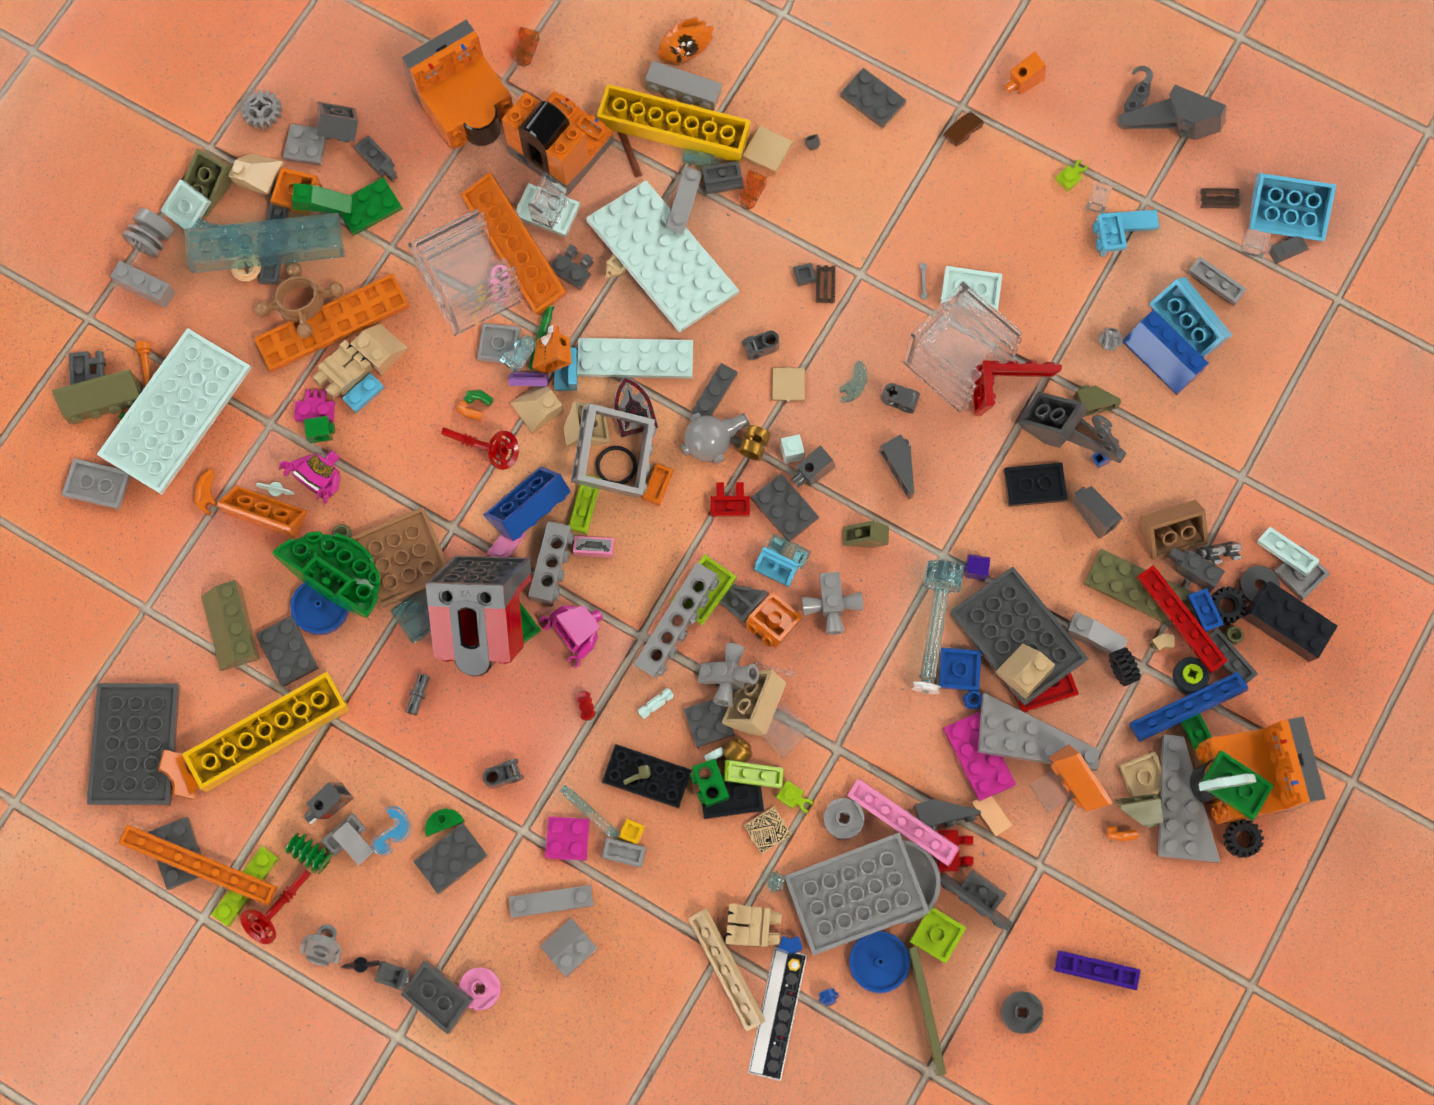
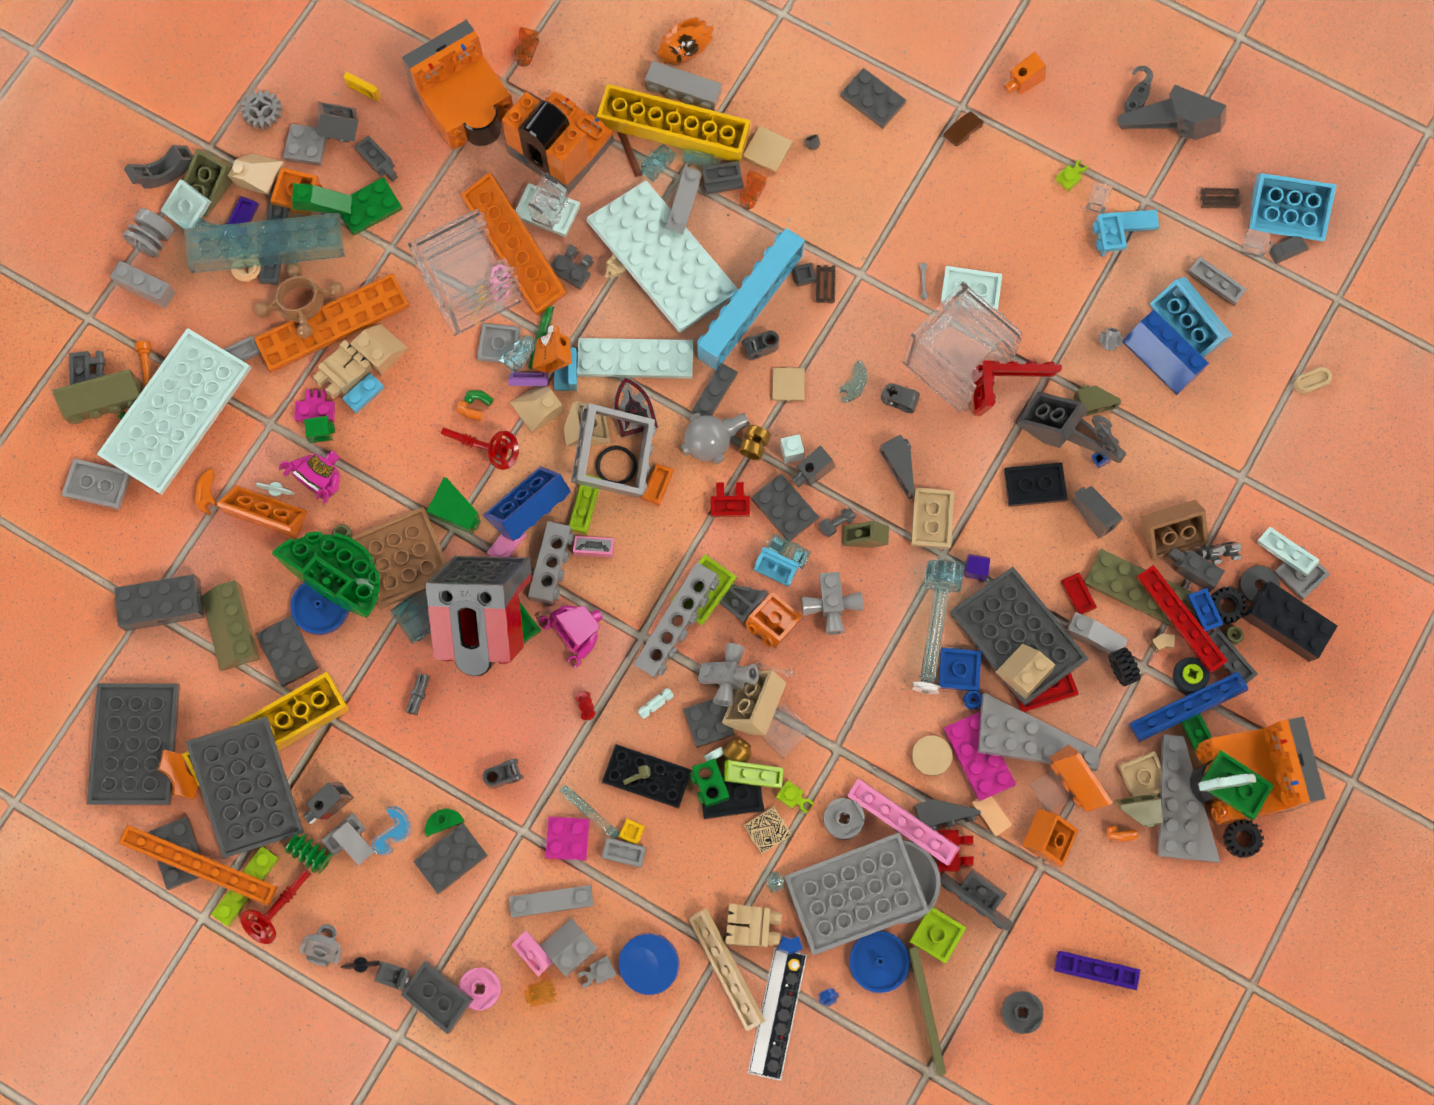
none -> dark grey brick [114,574,204,631]
none -> dark grey arch [124,145,193,189]
none -> dark grey plate [185,716,304,859]
none -> light grey tile [223,336,261,362]
none -> dark purple tile [225,196,259,237]
none -> yellow tile [343,72,381,102]
none -> green slope [427,477,481,535]
none -> bright pink plate [512,931,553,977]
none -> clear yellow slope [525,979,557,1007]
none -> light grey plate [577,956,617,988]
none -> blue piece [619,933,680,995]
none -> clear light blue leg [641,144,676,182]
none -> medium azure brick [697,228,805,370]
none -> dark grey bar [819,508,856,538]
none -> tan plate [911,488,954,549]
none -> tan tile [911,735,953,776]
none -> orange slope [1022,809,1078,867]
none -> red tile [1060,573,1097,615]
none -> tan tile [1294,367,1332,394]

